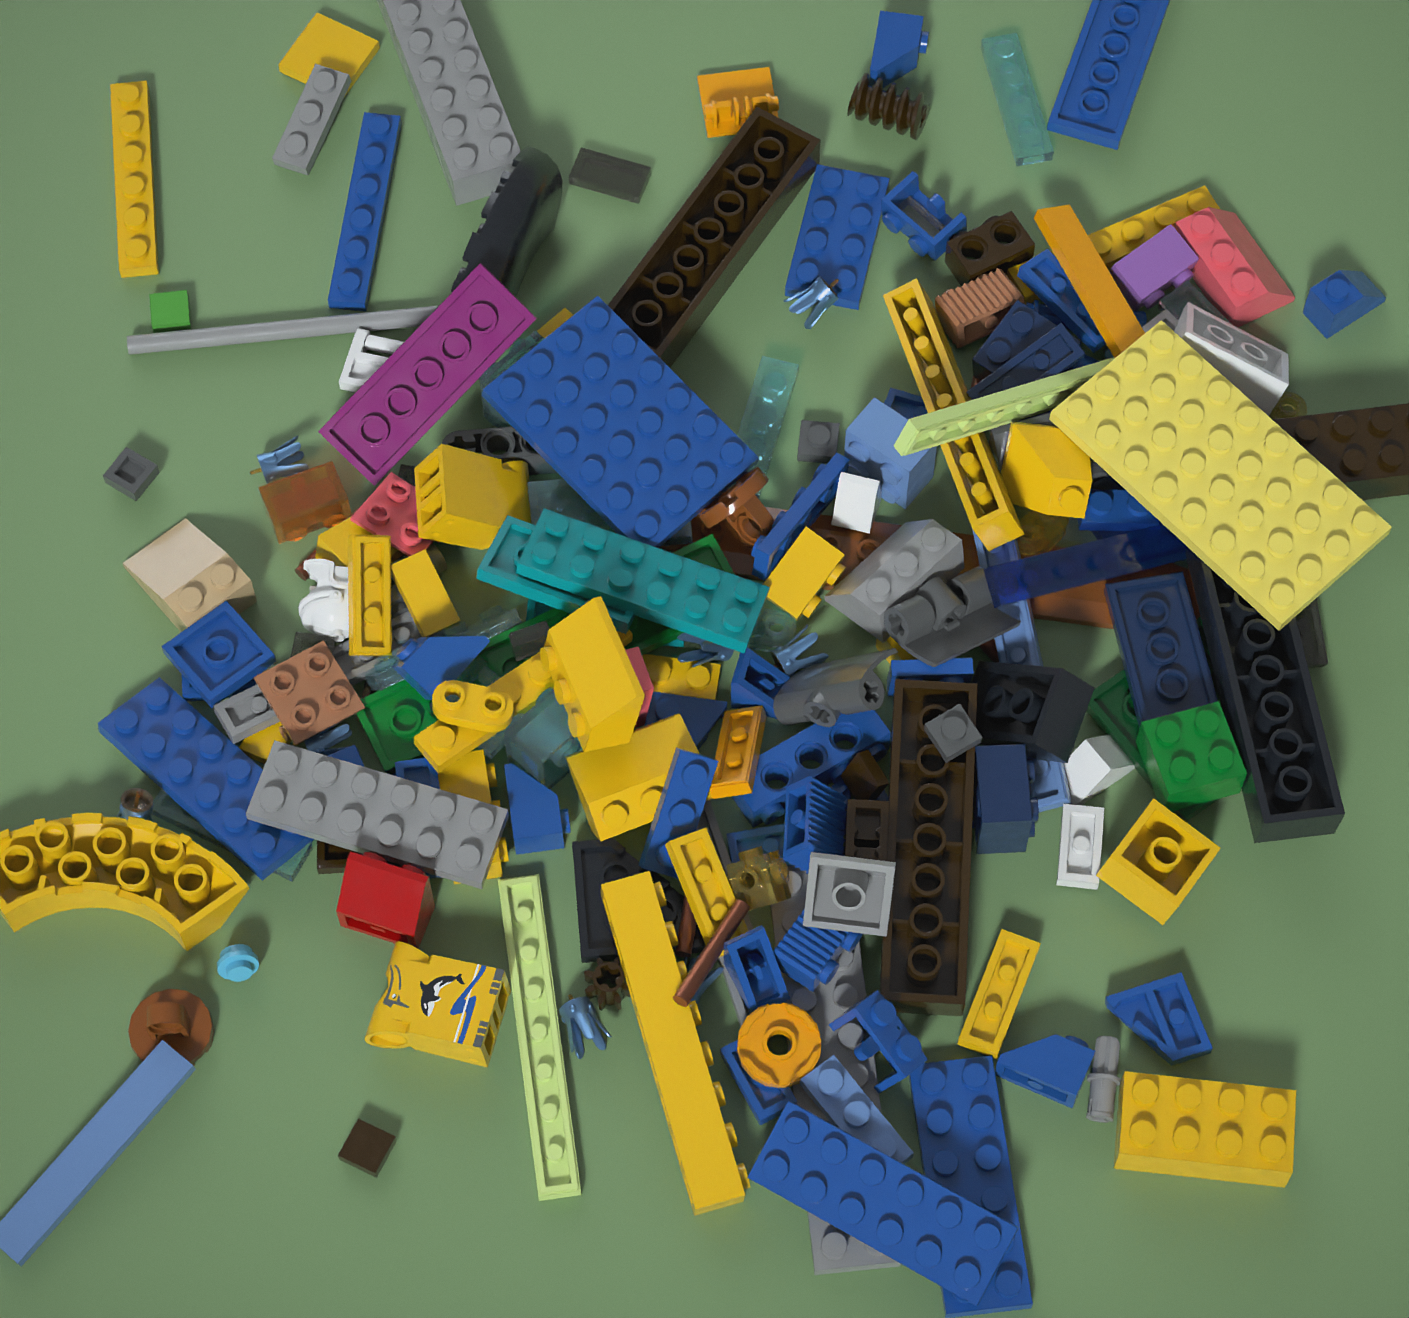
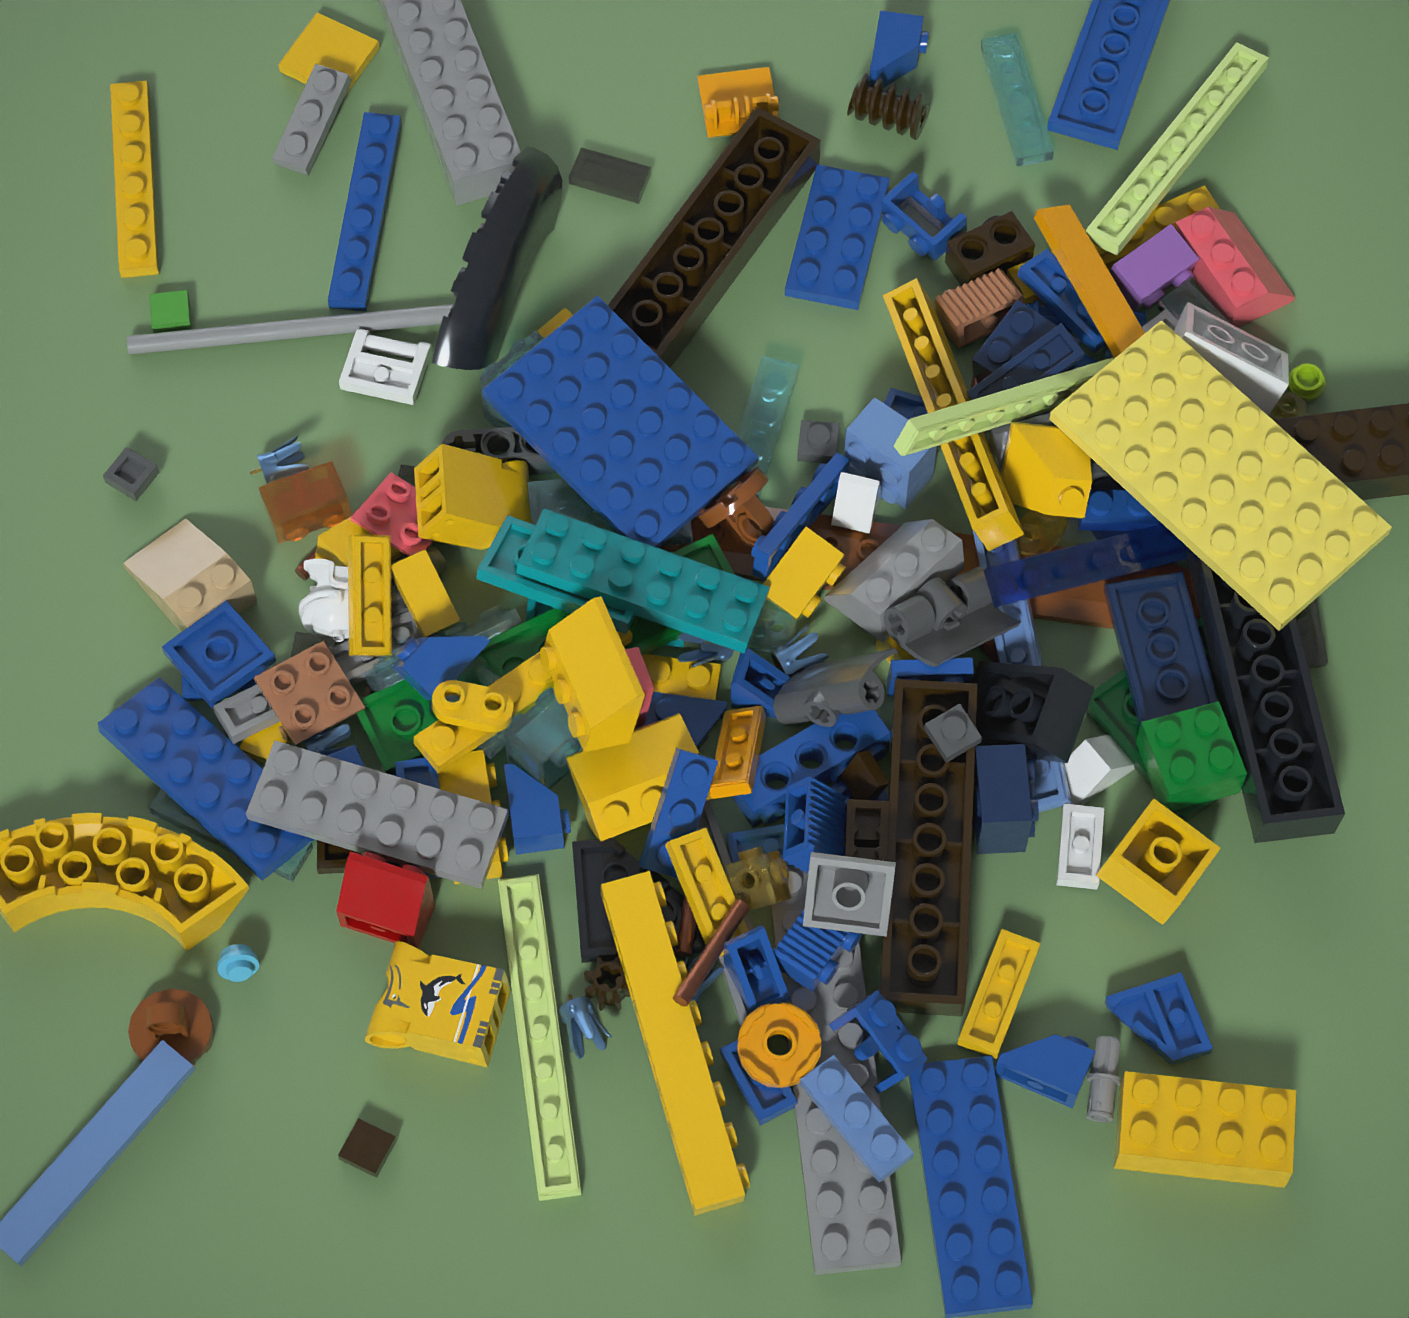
clear orange piece [116,788,154,822] -> none
magenta plate [318,263,537,486] -> none
clear smoke tile [508,621,549,662] -> none
blue plate [747,1101,1019,1306] -> none
flat silver piece [783,276,839,330] -> none
blue slope [1303,270,1386,339] -> none
none -> yellowish green plate [1086,42,1269,255]
none -> lime plate [1287,363,1326,401]

